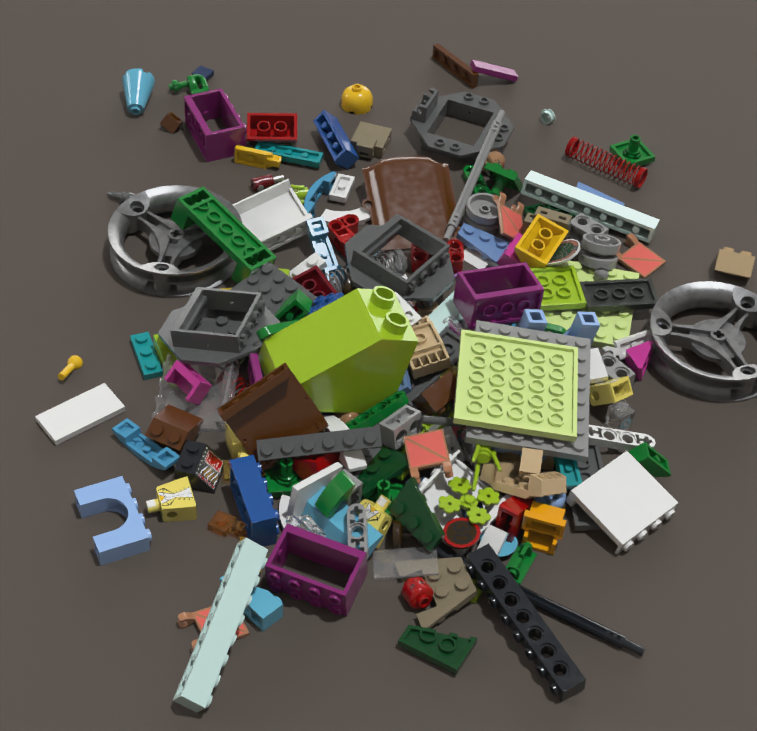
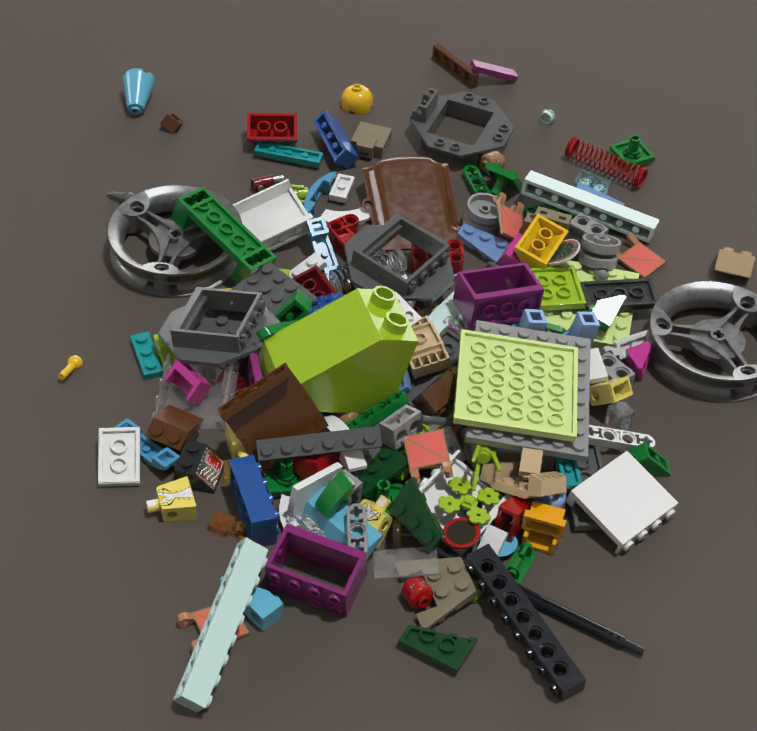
white tile [35,383,125,445] -> none
light blue arch [74,476,152,566] -> none
green piece [168,74,209,95] -> none
magenta hose [184,88,247,162] -> none
dark blue tile [192,65,214,81] -> none
yellow hinge [234,145,282,169] -> none
light grey axle [443,110,505,243] -> none
white sticker [464,247,491,269] -> none
none -> white tile [98,427,140,487]
none -> clear light blue slope [574,169,612,194]
none -> slope [588,295,626,333]

